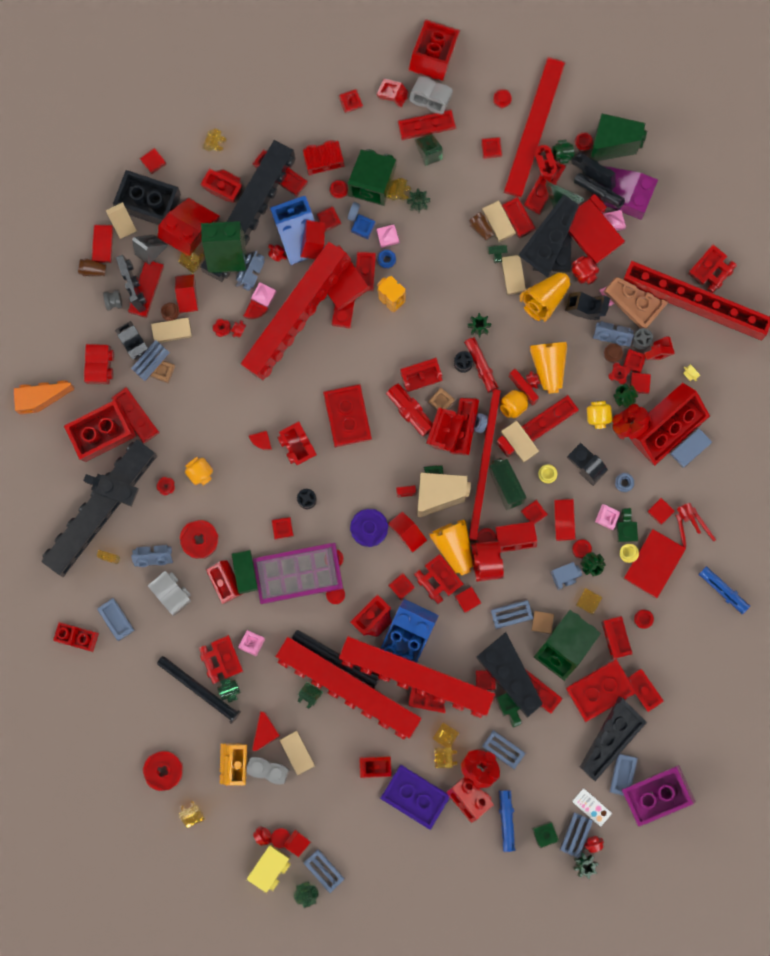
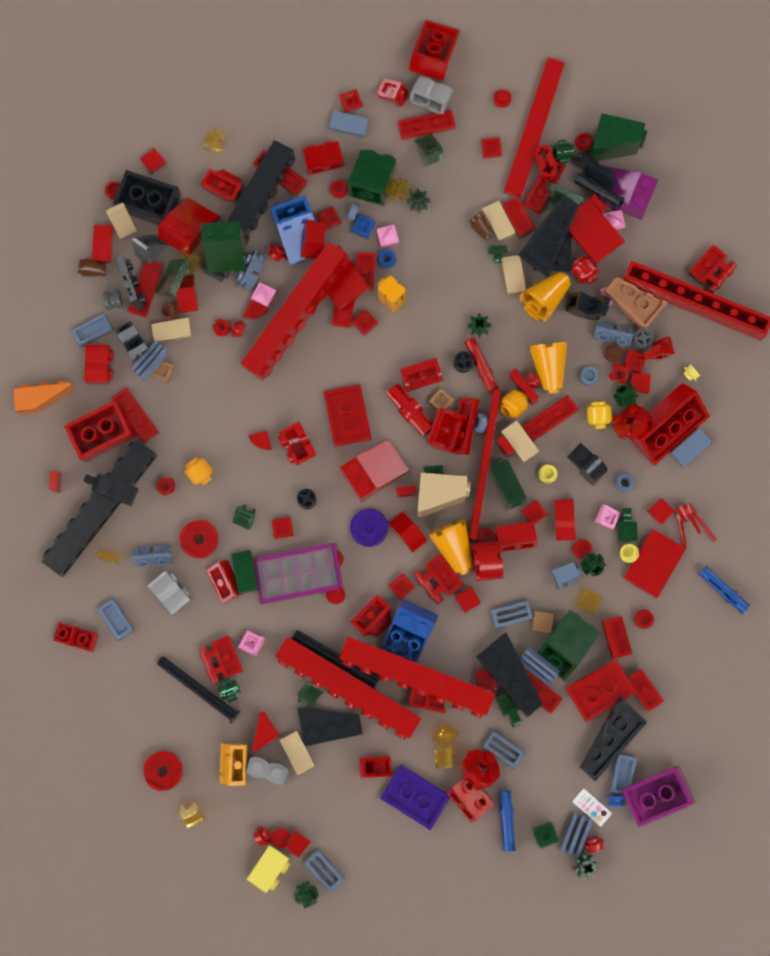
none -> red tile [49,471,62,493]
none -> sand blue tile [71,313,114,348]
none -> red plate [105,181,120,200]
none -> tile [155,259,191,296]
none -> clear green tile [232,504,256,530]
none -> black wing [297,708,363,746]
none -> sand blue tile [329,110,369,138]
none -> slope [340,440,409,502]
none -> red tile [352,309,378,336]
none -> sand blue tile [520,647,560,686]
none -> sand blue tile [579,366,599,386]
none -> blue bush [607,796,625,807]

